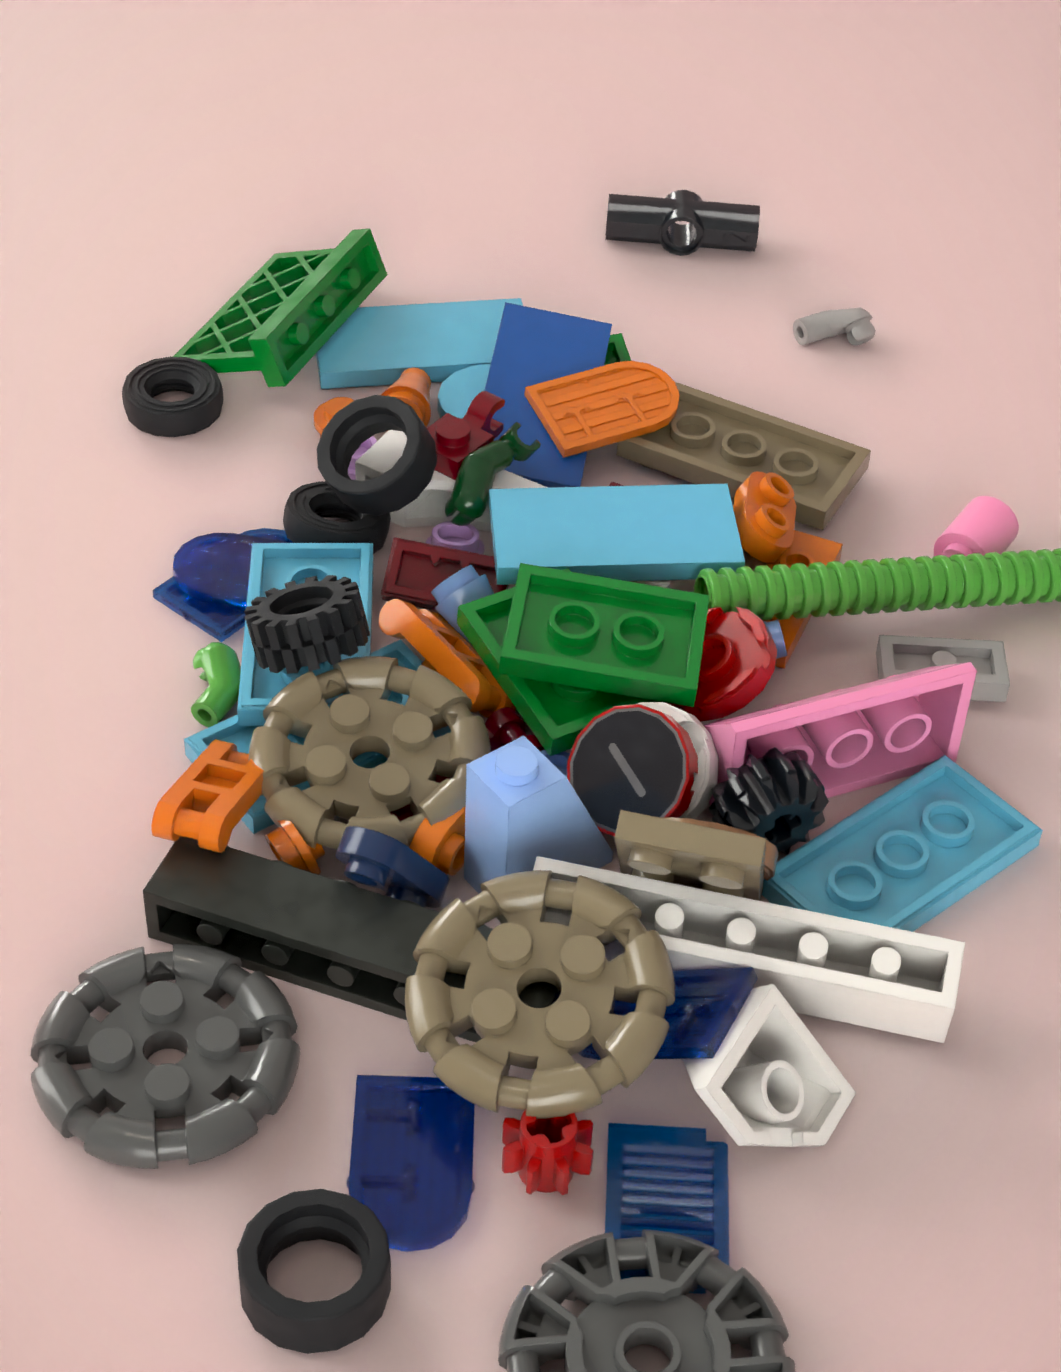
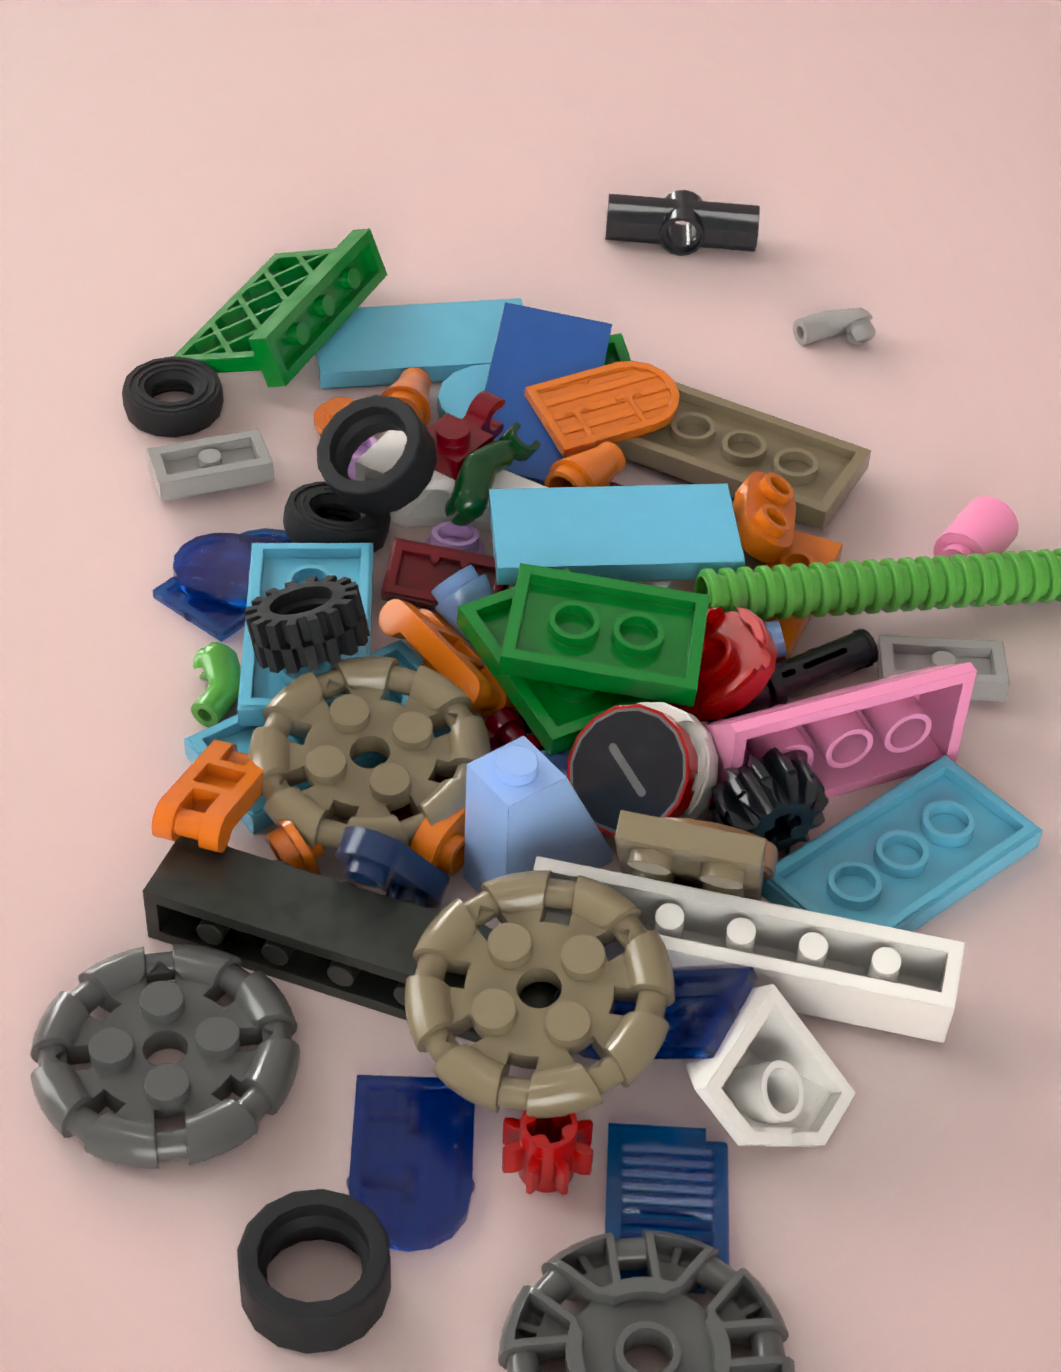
none -> light grey plate [146,429,274,502]
none -> orange cone [544,441,626,488]
none -> black pin [708,628,879,723]

